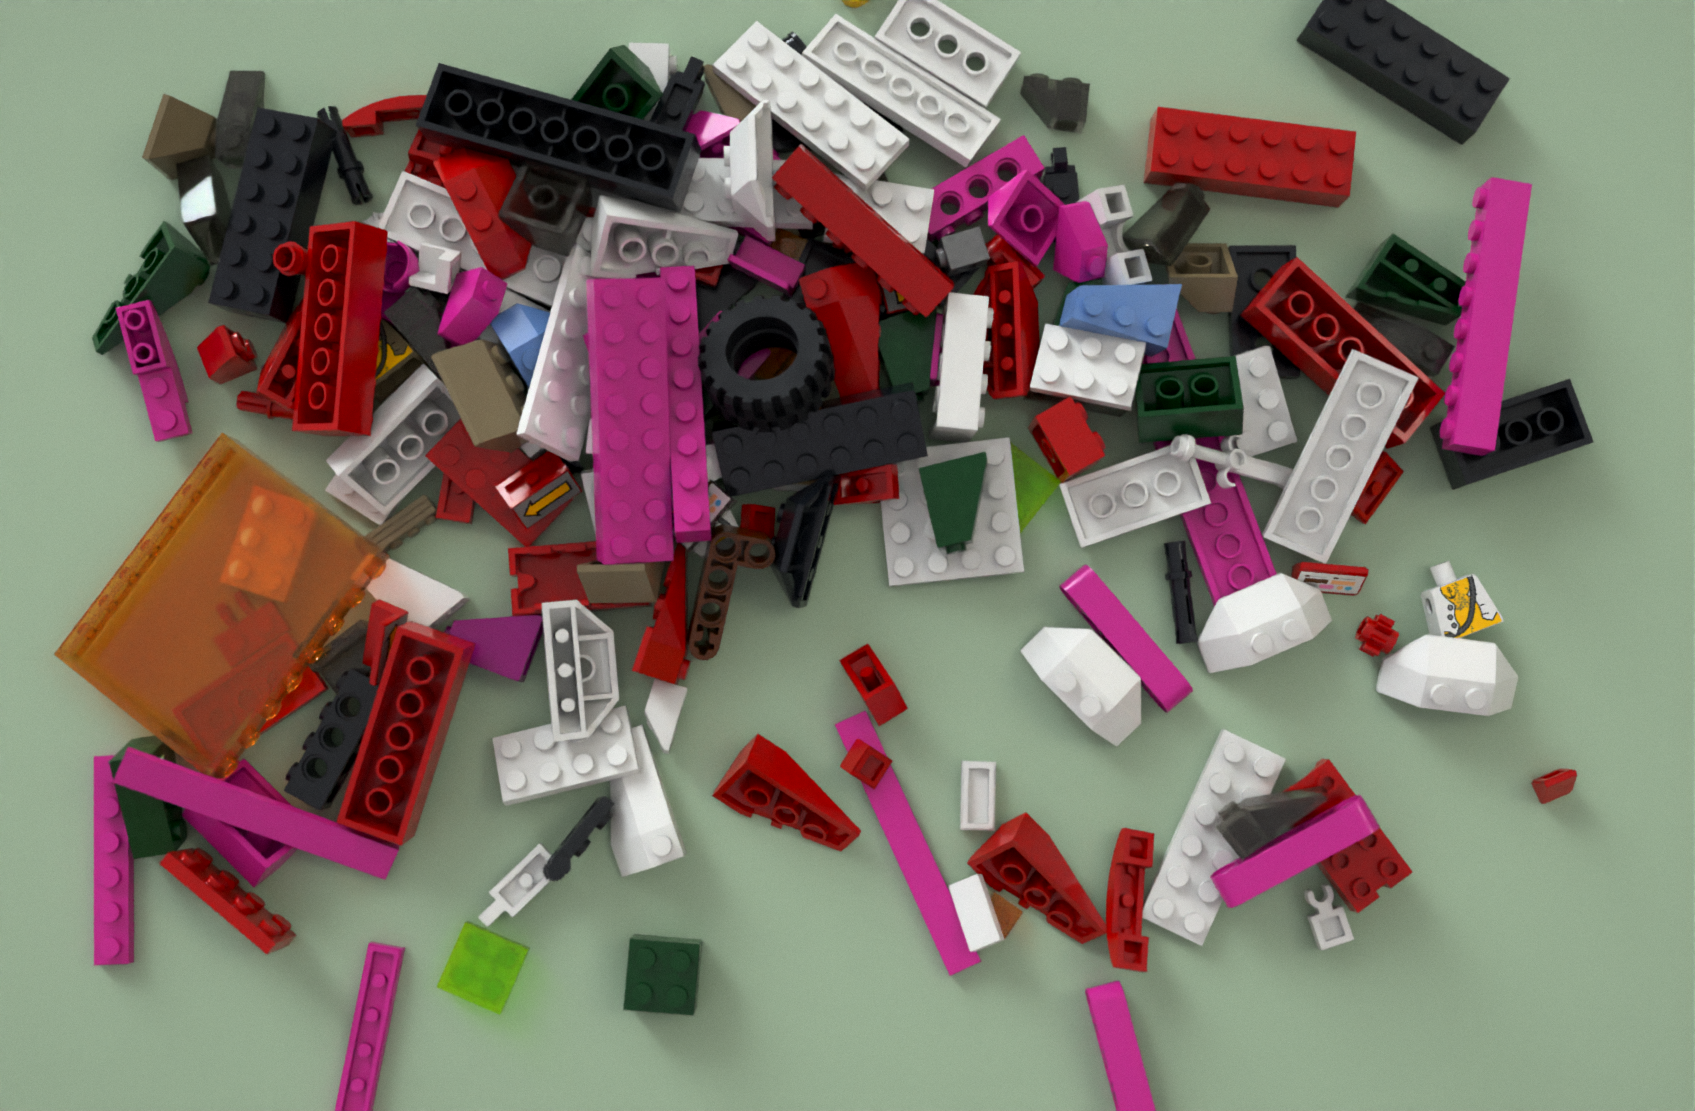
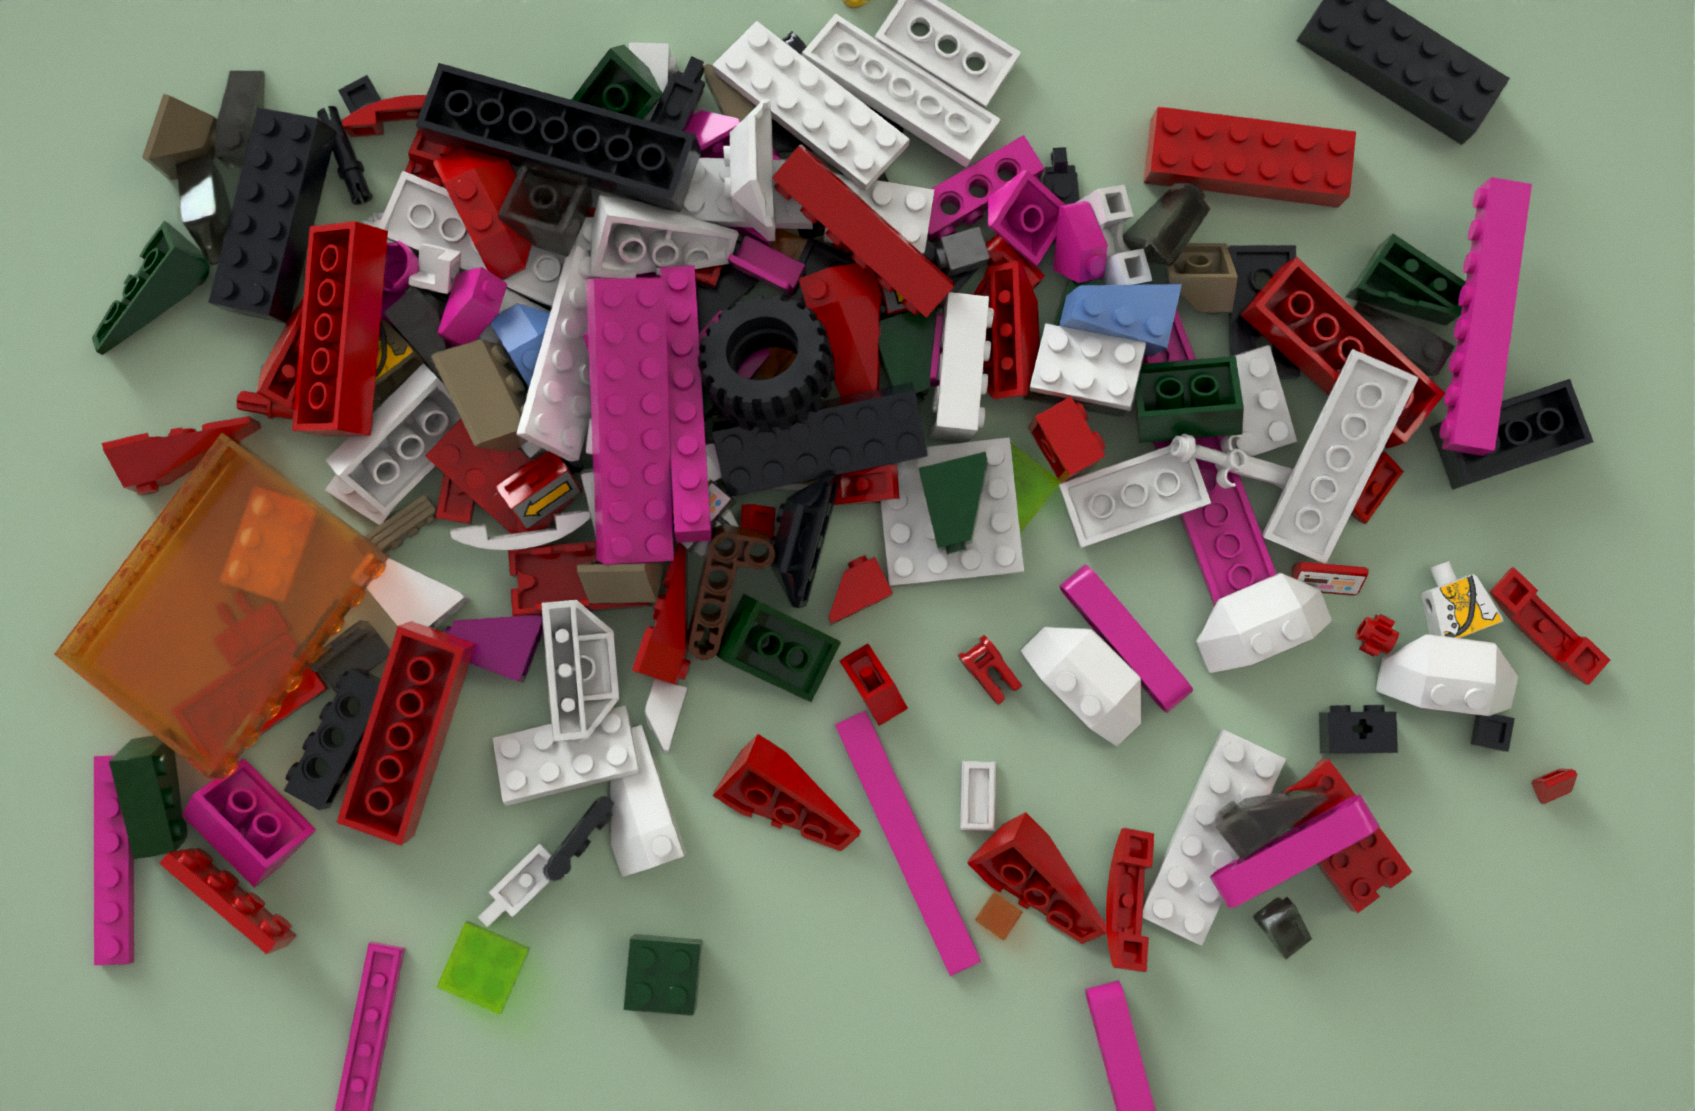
dark pink tile [113,747,400,880] -> none
dark pink slope [116,300,193,442] -> none
red slope [197,324,258,385] -> none
red cone [273,242,308,276] -> none
red panel [362,599,408,686] -> none
red slope [840,739,893,790] -> none
white tile [948,874,1005,952] -> none
clear smoke slope [1020,73,1090,133] -> none
black pin [1164,541,1198,644] -> none
white plate [1304,884,1354,950] -> none
none -> red wedge [101,416,261,495]
none -> black plate [338,75,381,114]
none -> white slope [450,509,591,550]
none -> dark green slope [715,593,841,702]
none -> red slope [828,555,893,625]
none -> red piece [957,635,1022,705]
none -> clear smoke slope [1253,897,1312,960]
none -> black brick [1319,705,1398,754]
none -> black plate [1471,714,1515,752]
none -> red slope [1489,567,1611,685]

